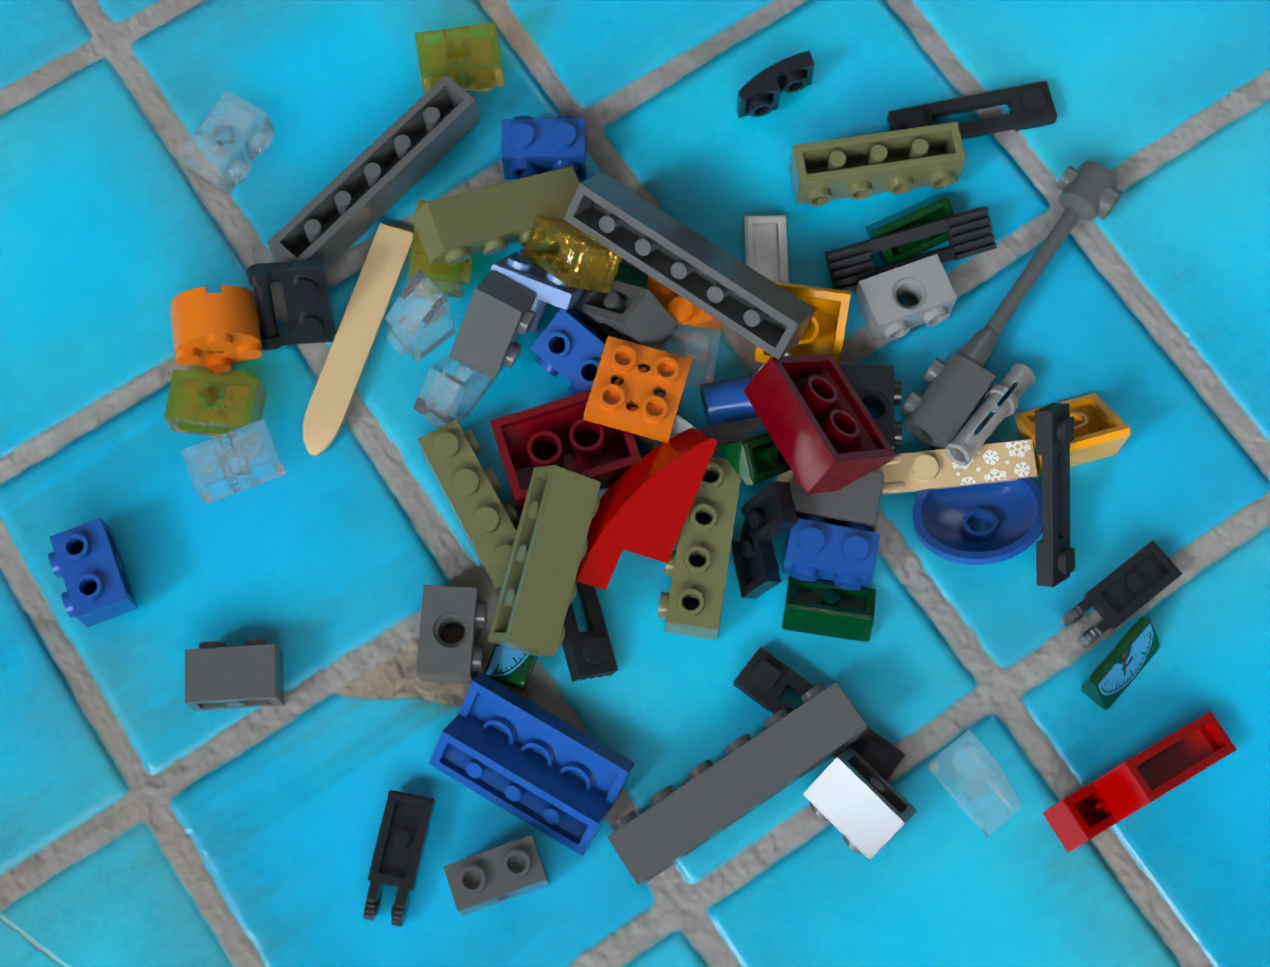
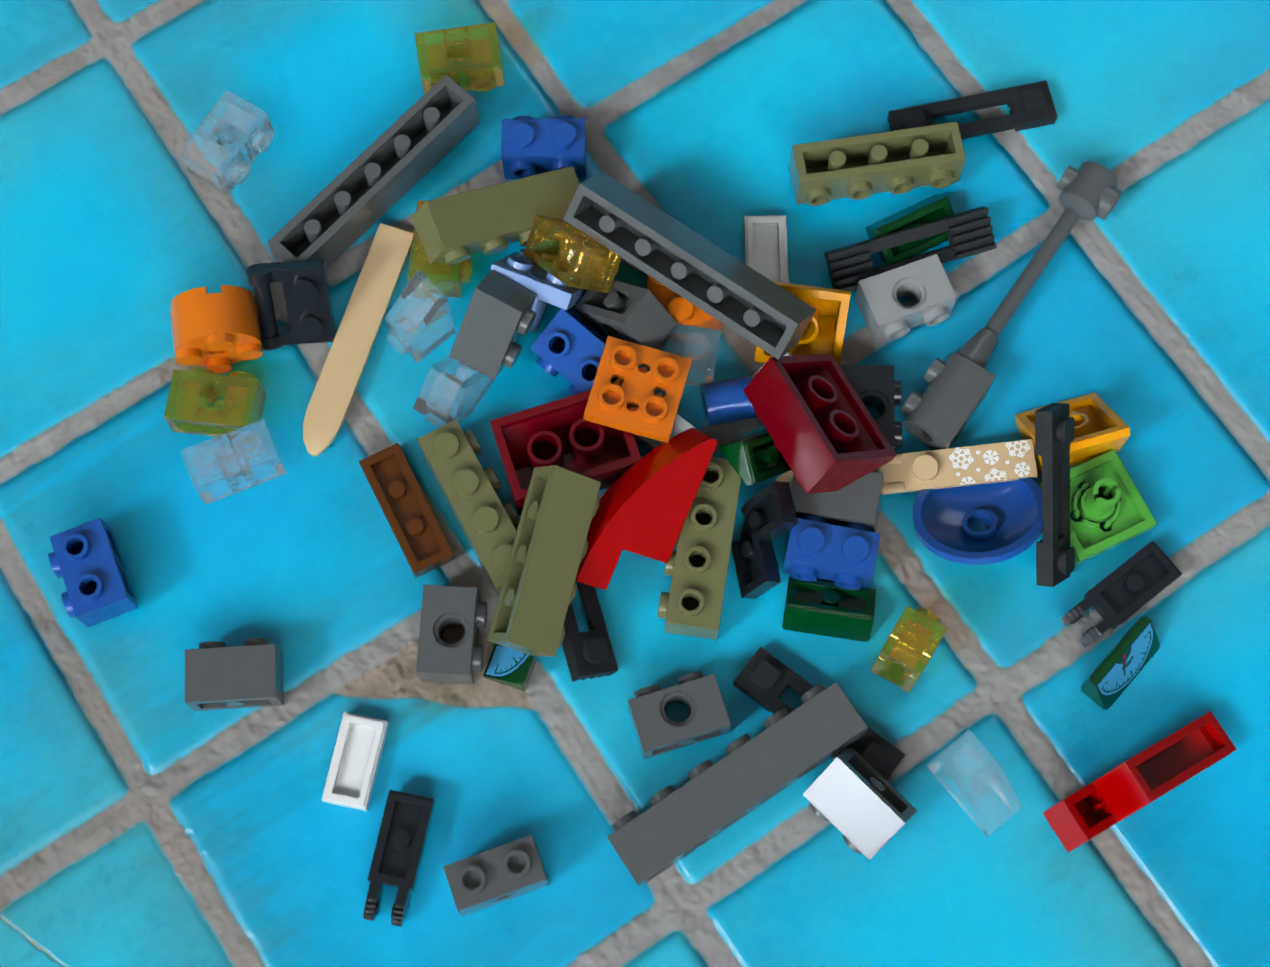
blue slope [429,672,635,856] -> none
black slope [736,50,814,118] -> none
light grey pin [945,363,1036,466] -> none
none -> white tile [321,712,389,812]
none -> reddish brown plate [359,443,455,578]
none -> dark grey brick [628,672,731,759]
none -> clear yellow brick [870,606,947,693]
none -> bright green plate [1038,449,1157,565]

